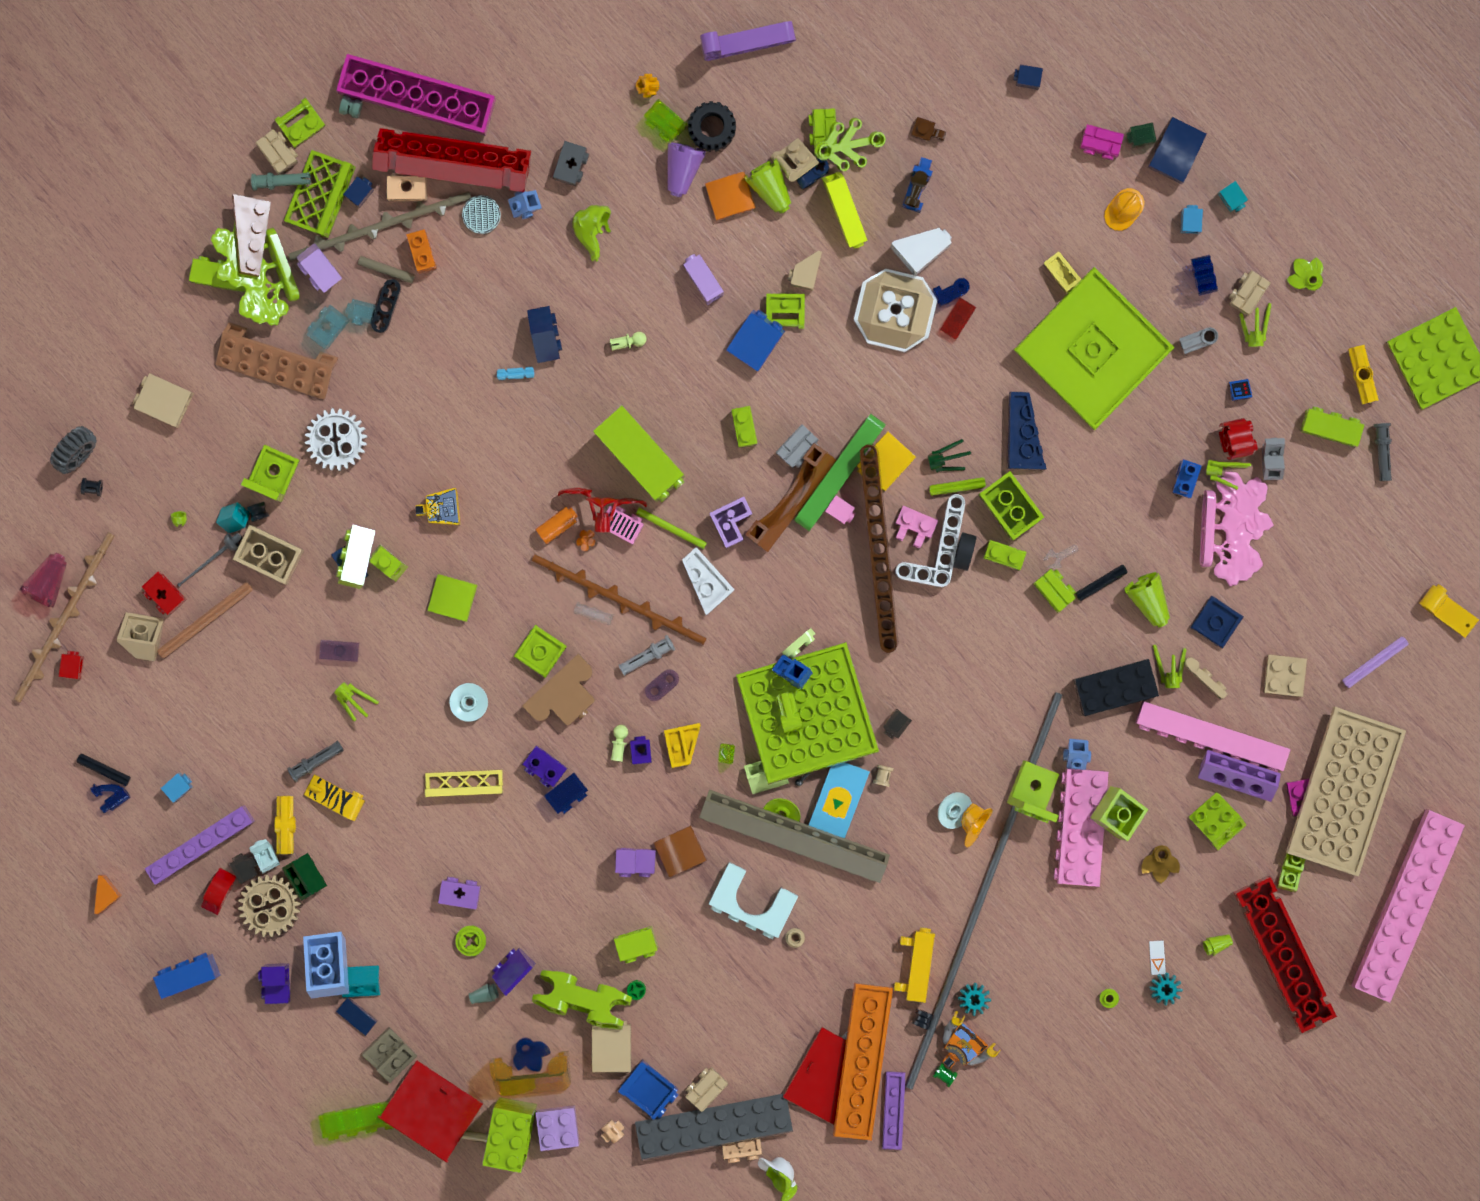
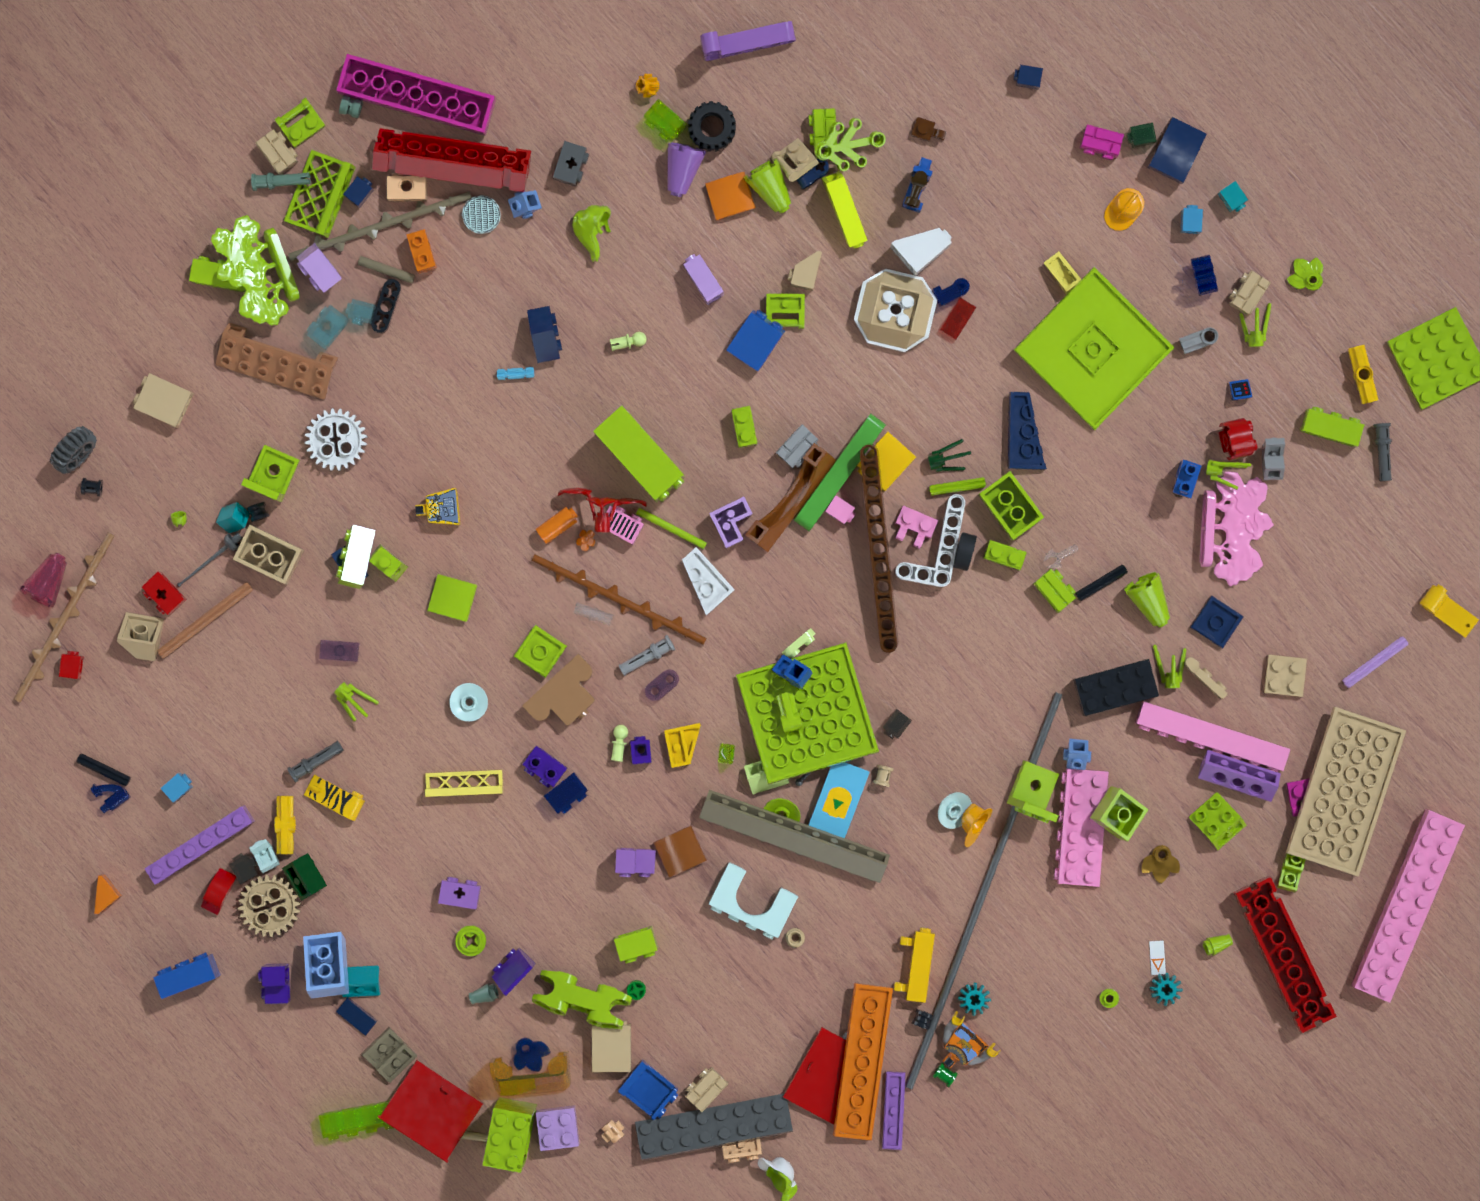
wing [232,194,271,277] -> none

